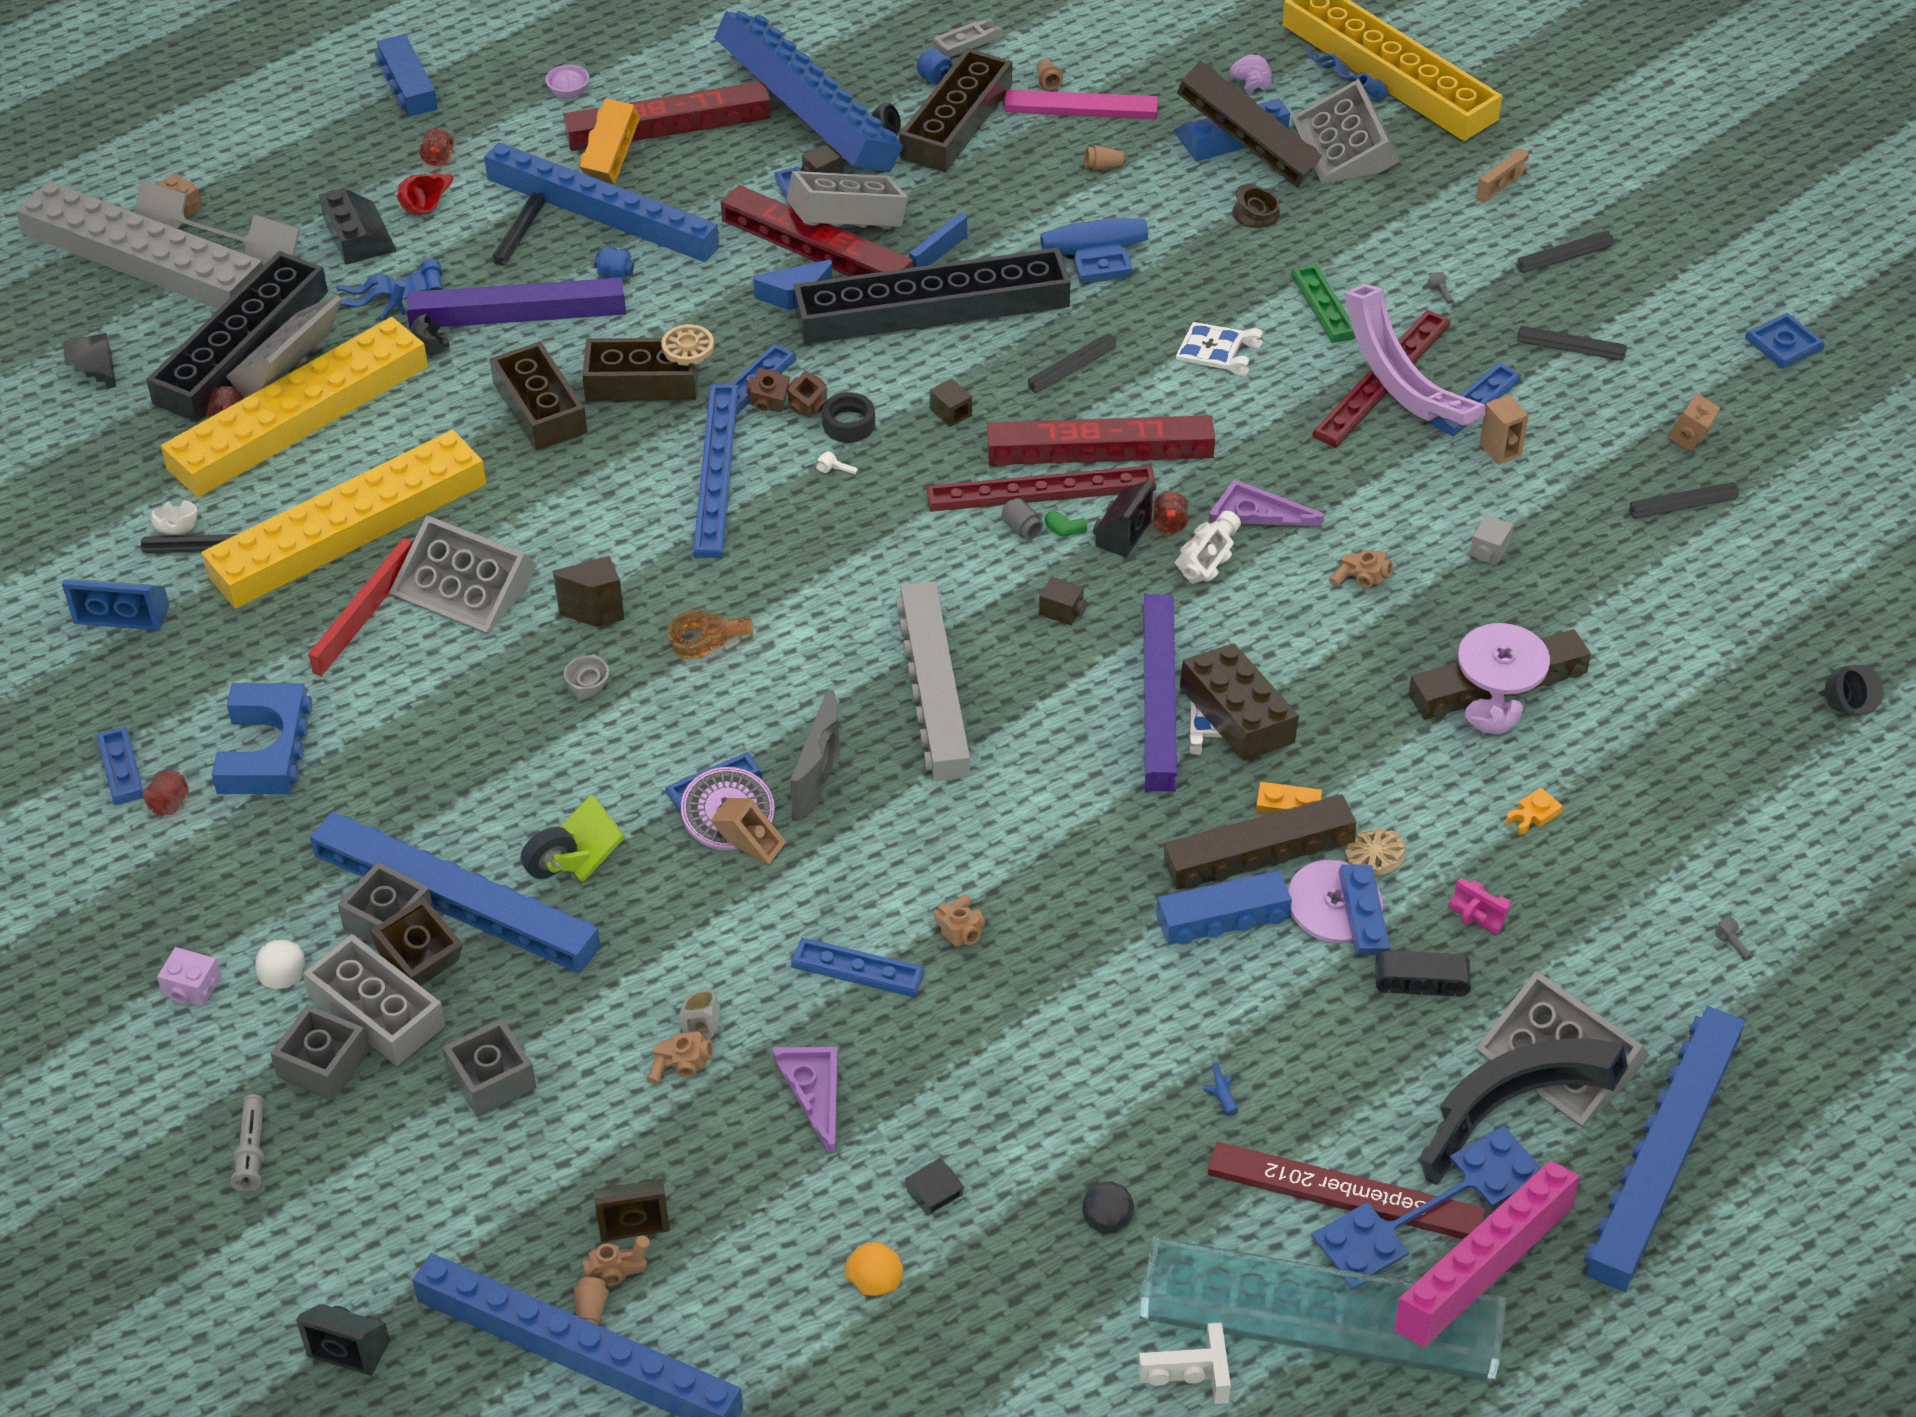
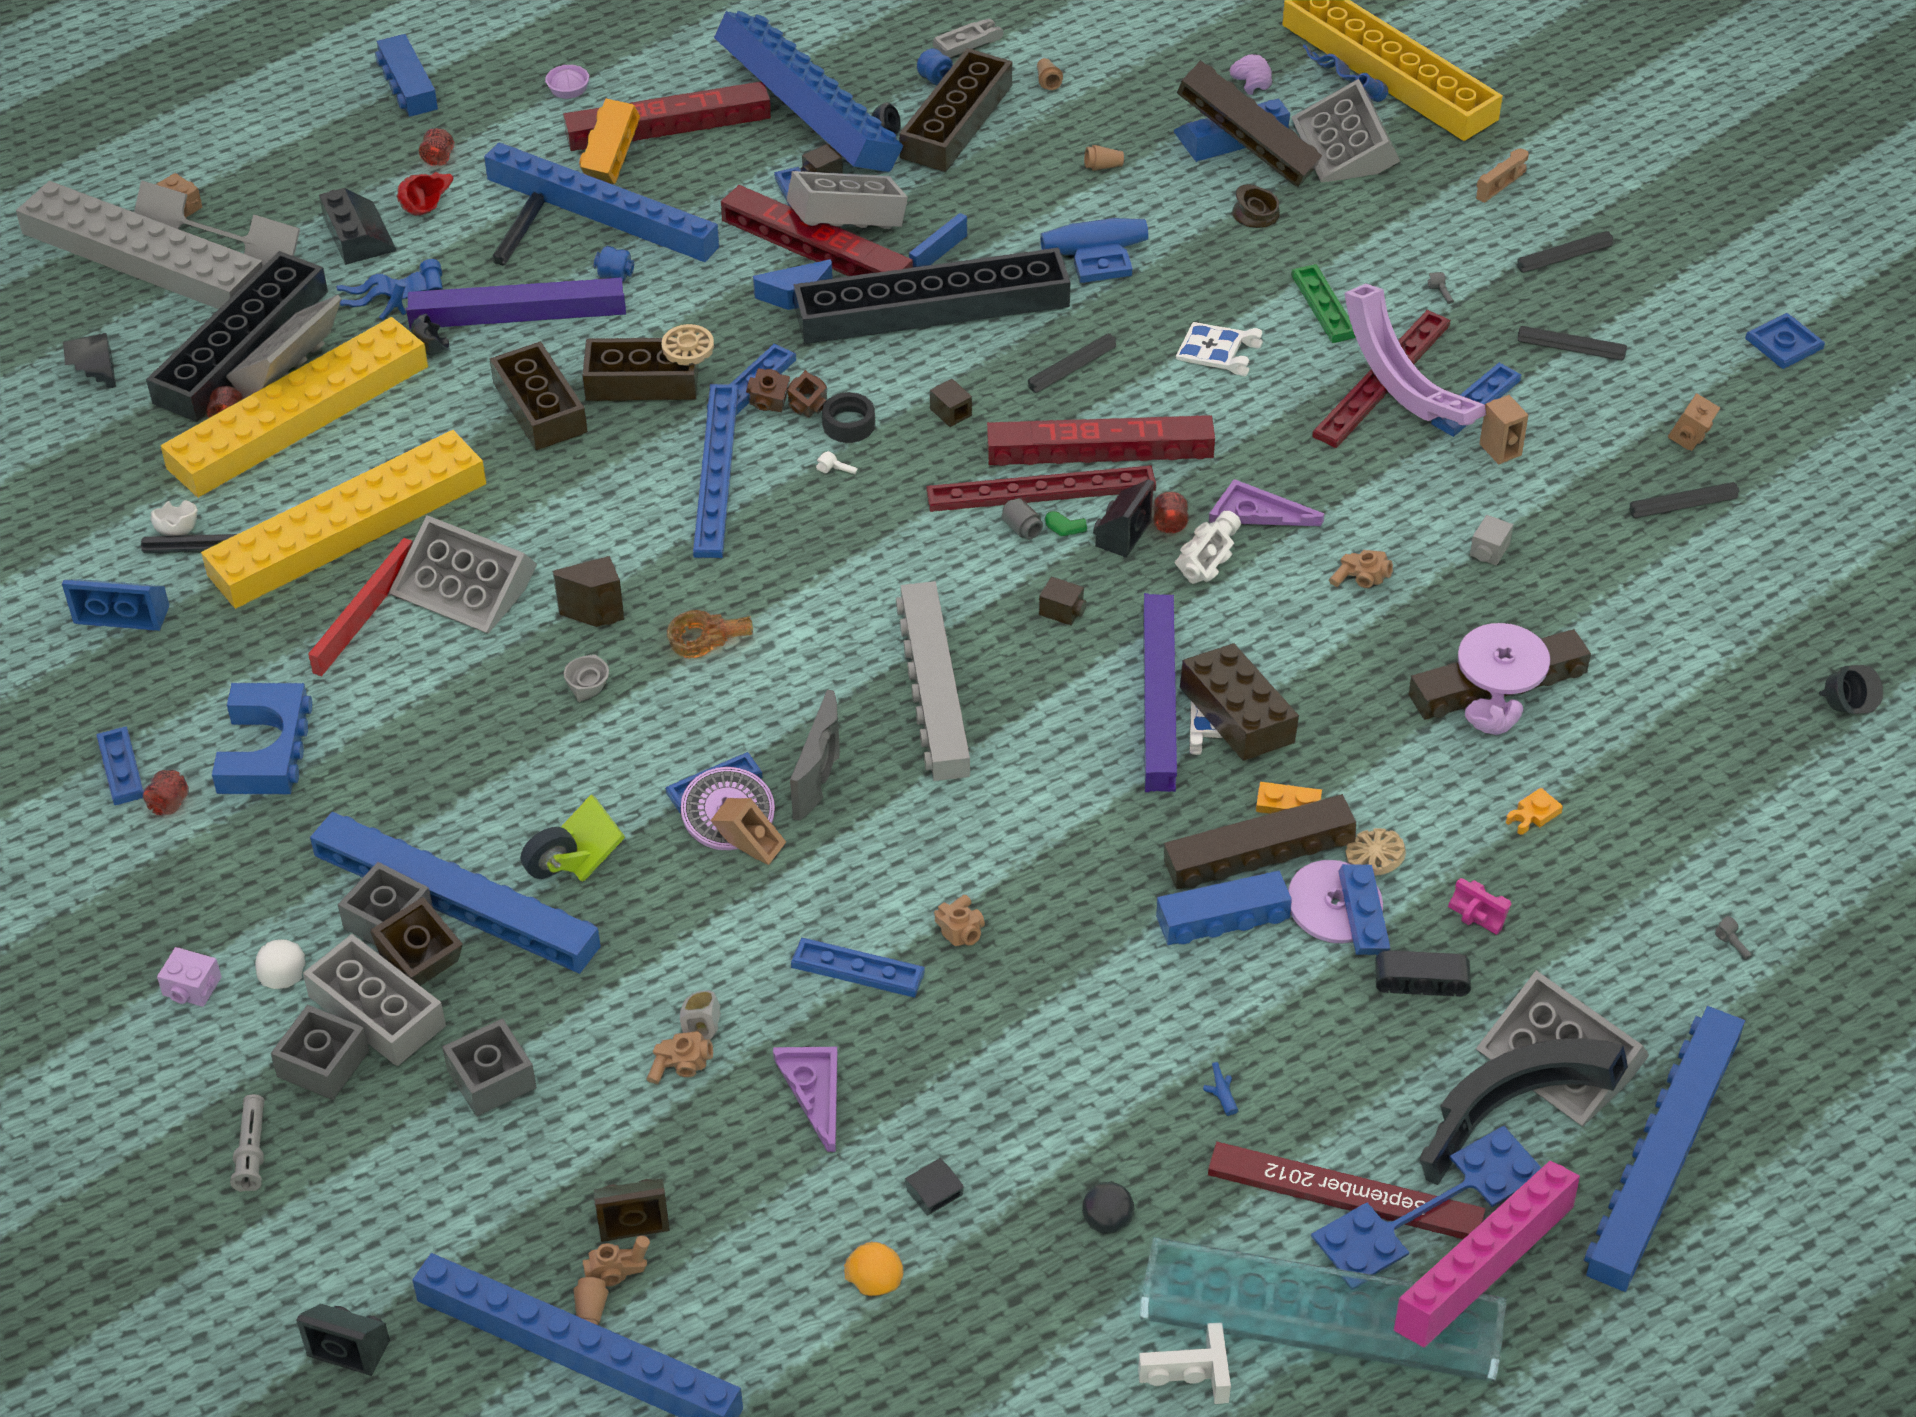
dark pink tile [1005,90,1158,119] -> none

